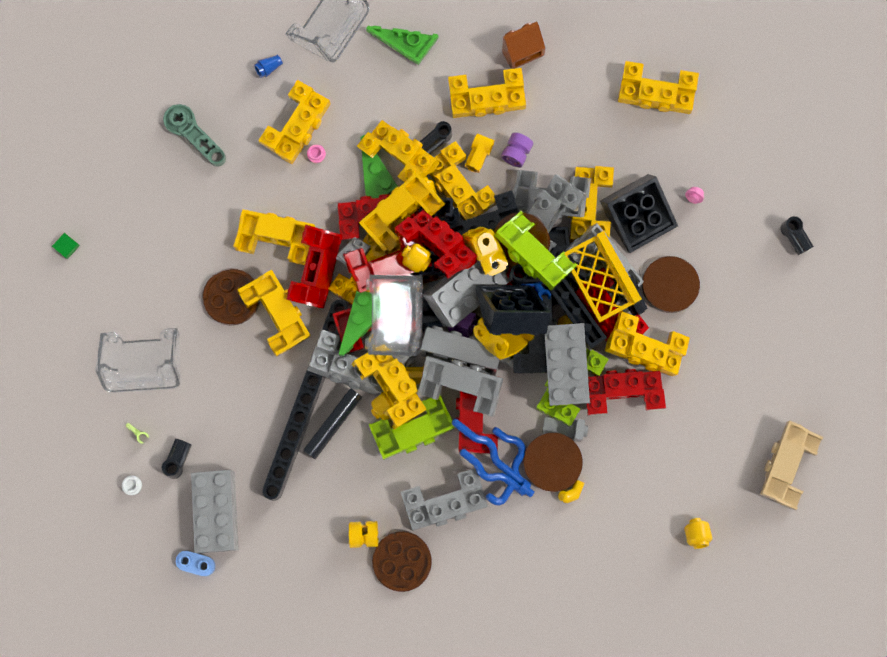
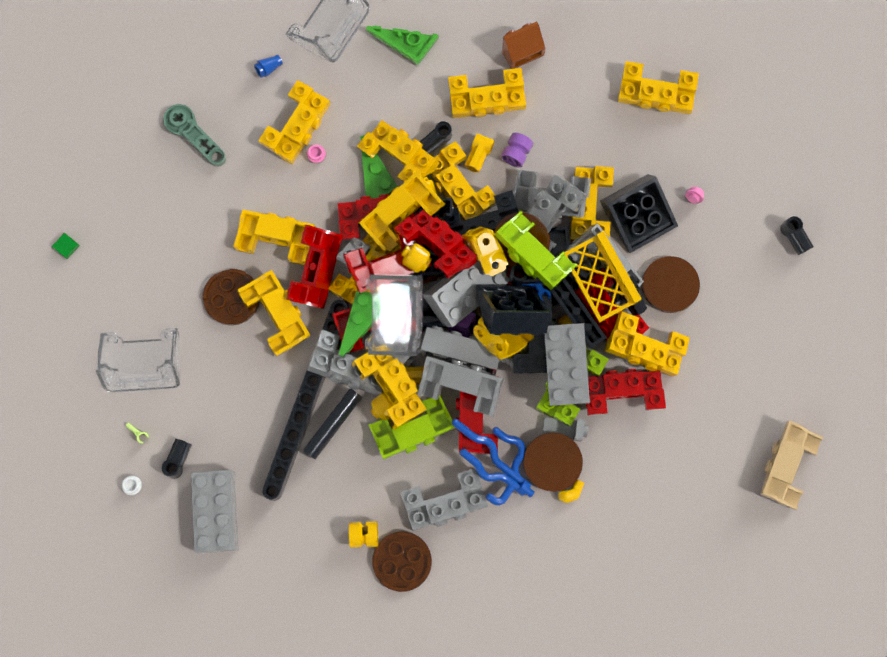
light blue plate [176,551,216,576] -> none
yellow head [684,518,713,549] -> none

